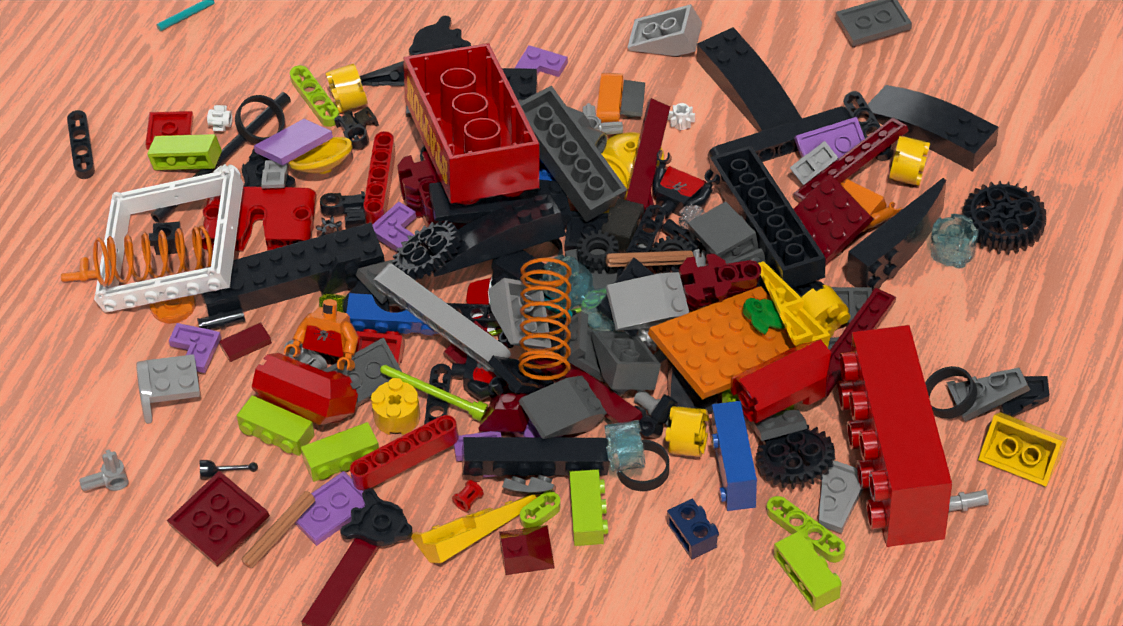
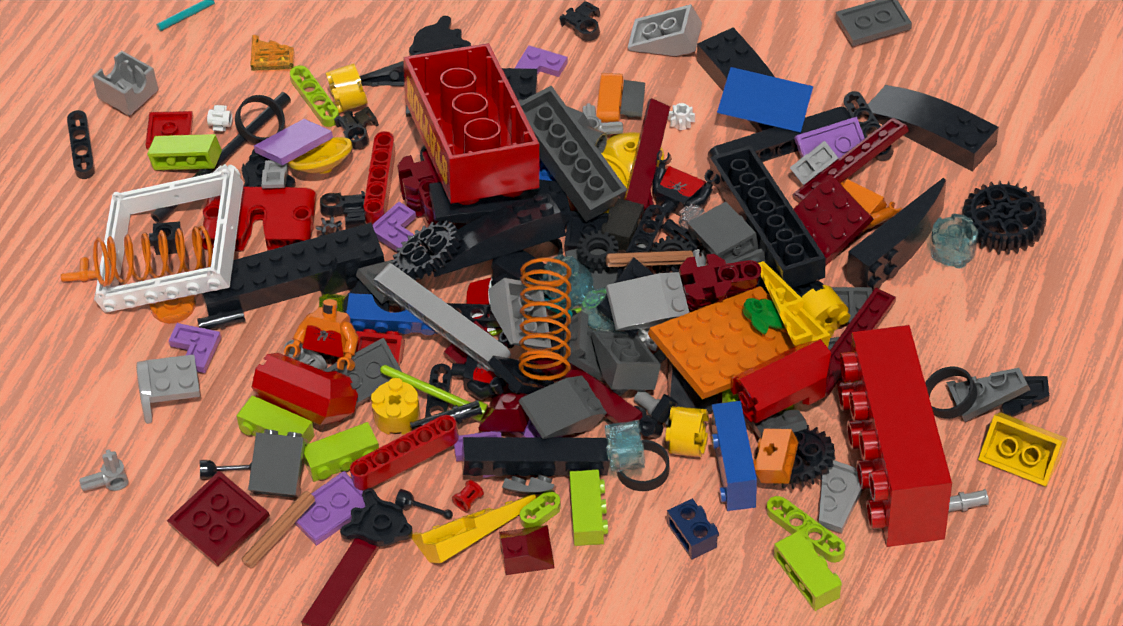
dark red tile [219,322,272,362] -> none
yellow brick [889,136,930,186] -> none
none -> light grey piece [92,50,158,116]
none -> dark grey panel [248,429,308,498]
none -> clear yellow wing [250,35,295,71]
none -> black hinge [395,489,453,519]
none -> black pin [410,400,483,431]
none -> black piece [559,1,601,41]
none -> blue sticker [717,67,813,132]
none -> orange brick [753,429,799,484]

